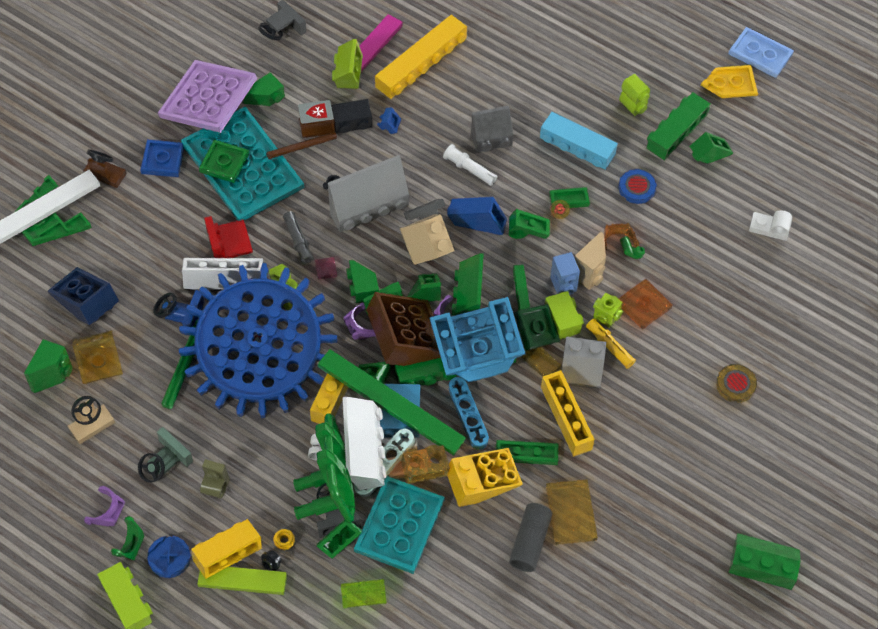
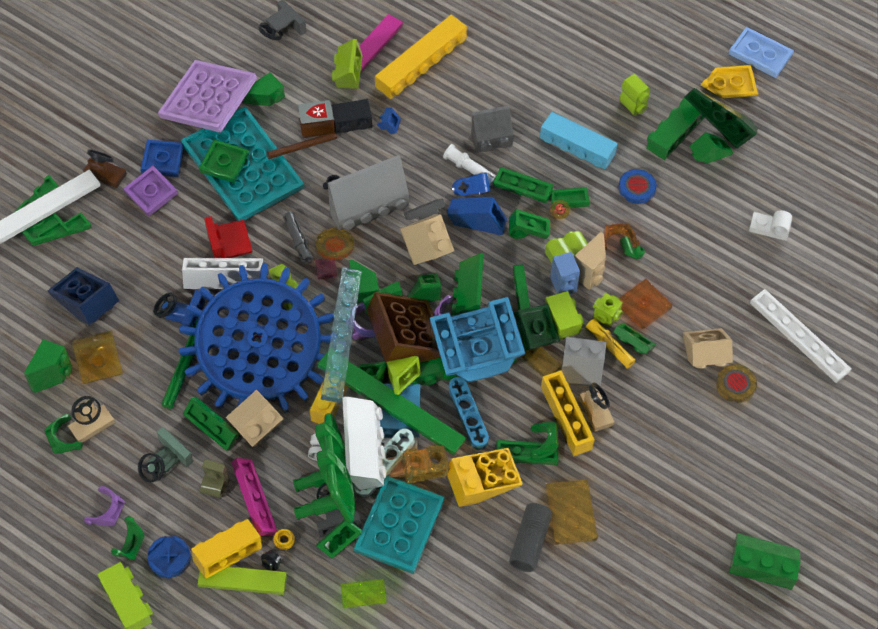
none -> green helmet [44,414,83,454]
none -> medium lavender plate [124,166,178,217]
none -> green plate [183,397,240,451]
none -> tan slope [226,390,284,448]
none -> dark pink plate [231,458,277,536]
none -> clear yellow tile [316,228,354,260]
none -> clear light blue plate [321,267,362,403]
none -> lime slope [387,356,421,395]
none -> blue piece [452,172,490,196]
none -> green plate [493,167,554,204]
none -> green helmet [530,422,559,459]
none -> lime brick [545,231,588,263]
none -> tan piece [579,382,614,432]
none -> green plate [614,323,656,354]
none -> tan slope [683,328,733,368]
none -> dark green wedge [684,88,758,149]
none -> white tile [750,289,852,383]

